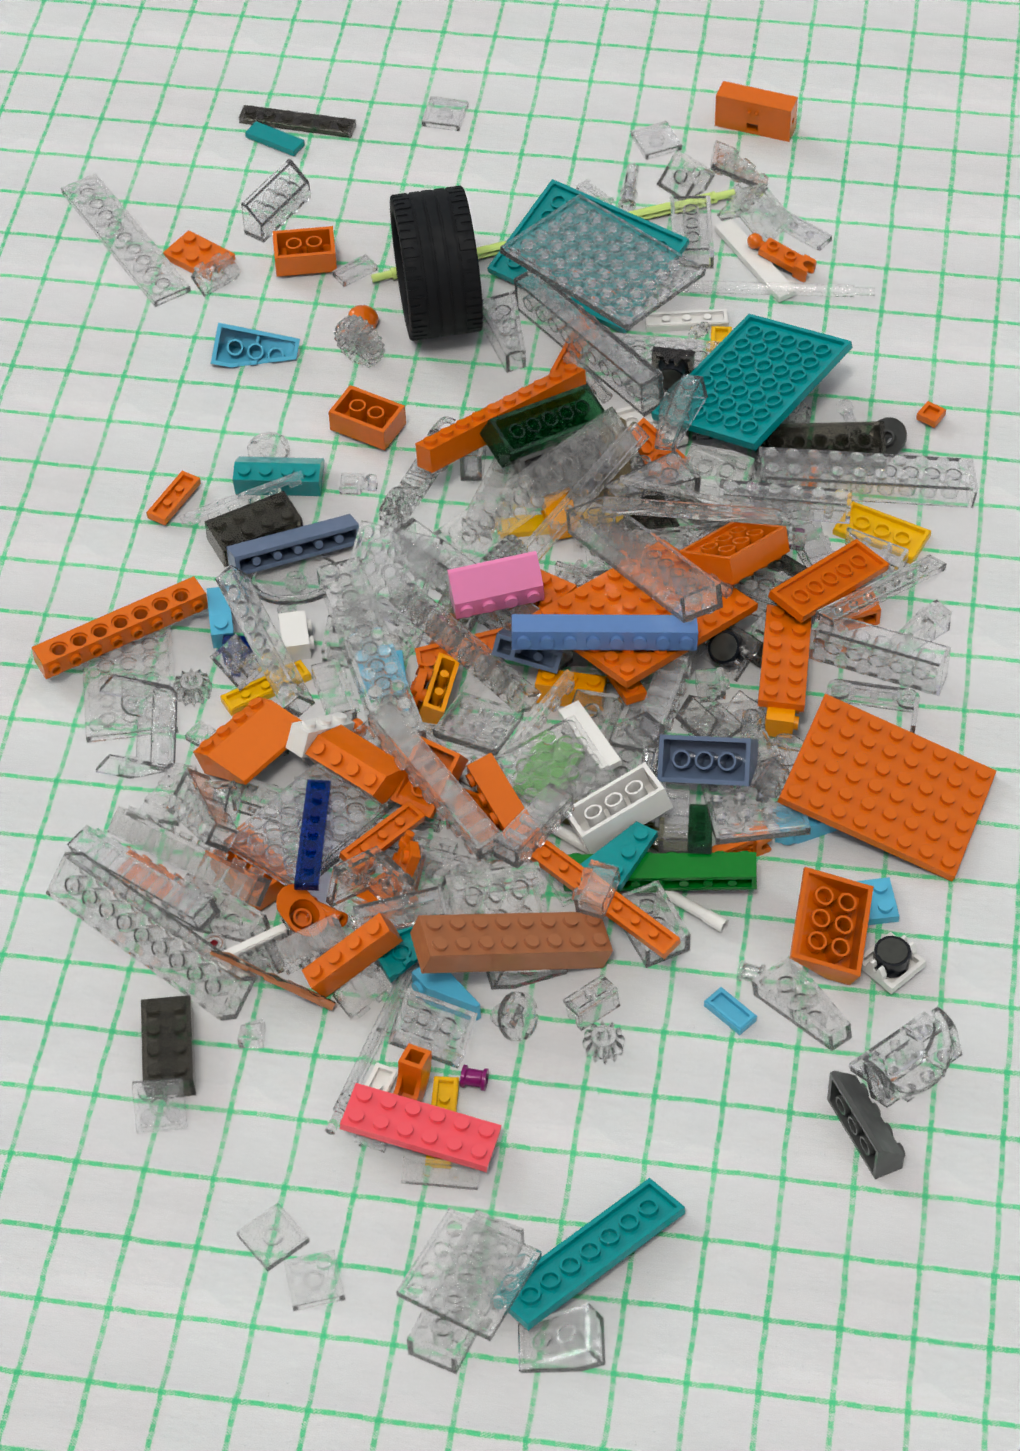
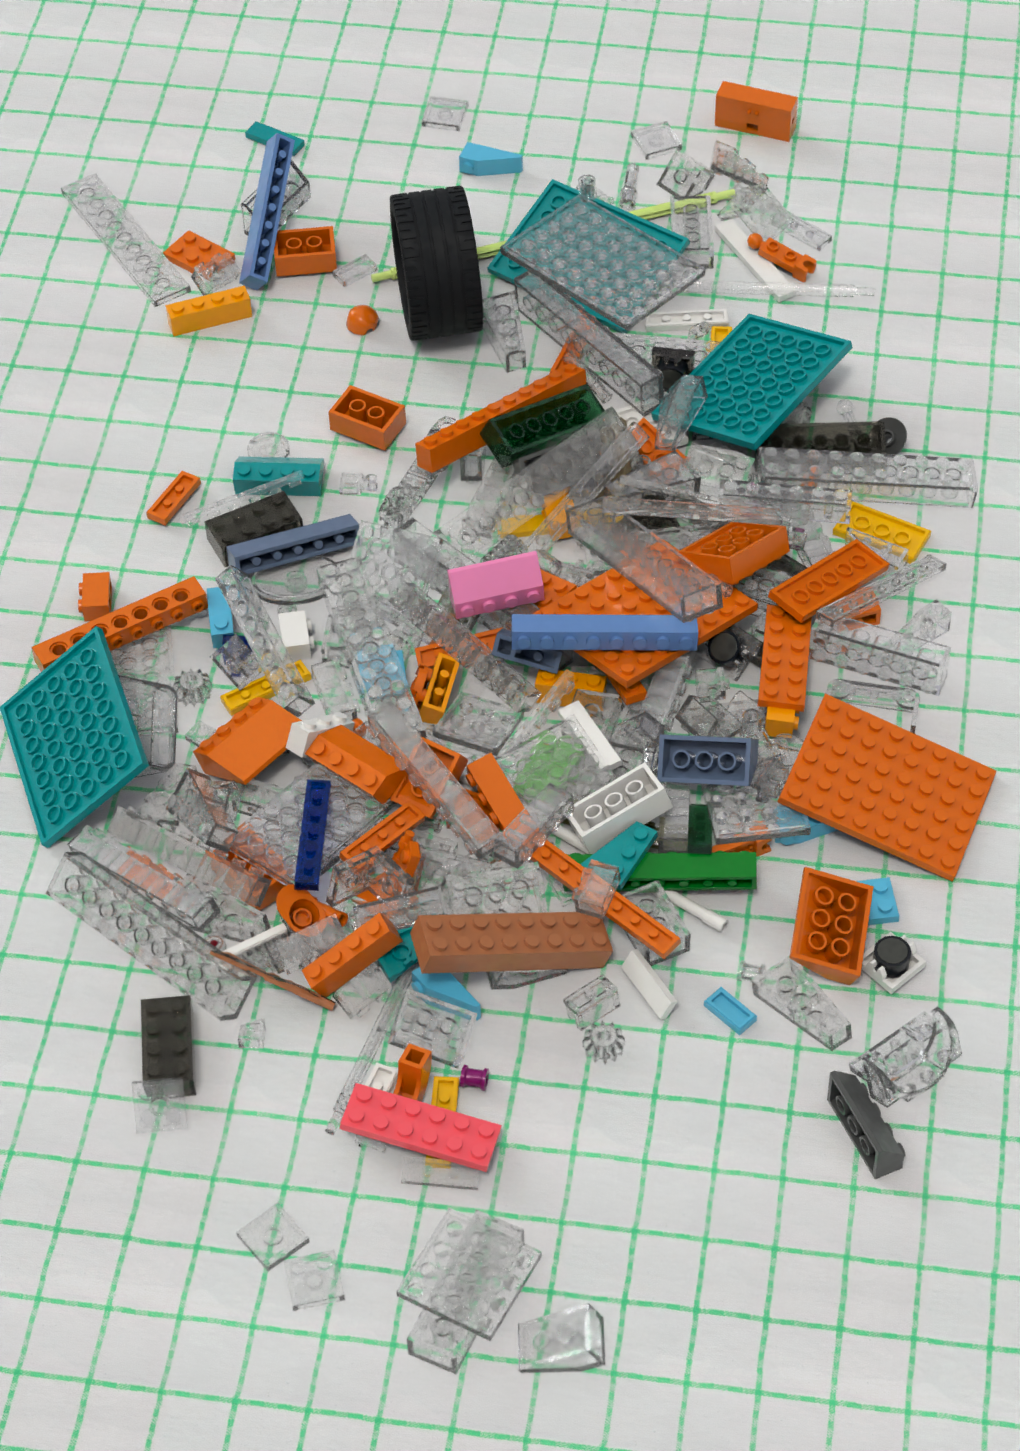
medium azure wedge [211,323,300,368] -> none
clear smoke plate [239,105,356,138] -> none
clear gear [334,315,385,368] -> none
clear tile [490,991,538,1041] -> none
teal plate [493,1178,685,1331] -> none
orange plate [916,401,946,428] -> none
none -> teal plate [0,626,149,848]
none -> orange brick [78,572,112,622]
none -> light orange brick [165,285,252,337]
none -> medium blue brick [239,133,295,290]
none -> medium azure slope [459,142,523,176]
none -> clear brick [534,549,562,577]
none -> clear bush [578,175,597,202]
none -> white tile [621,949,678,1020]

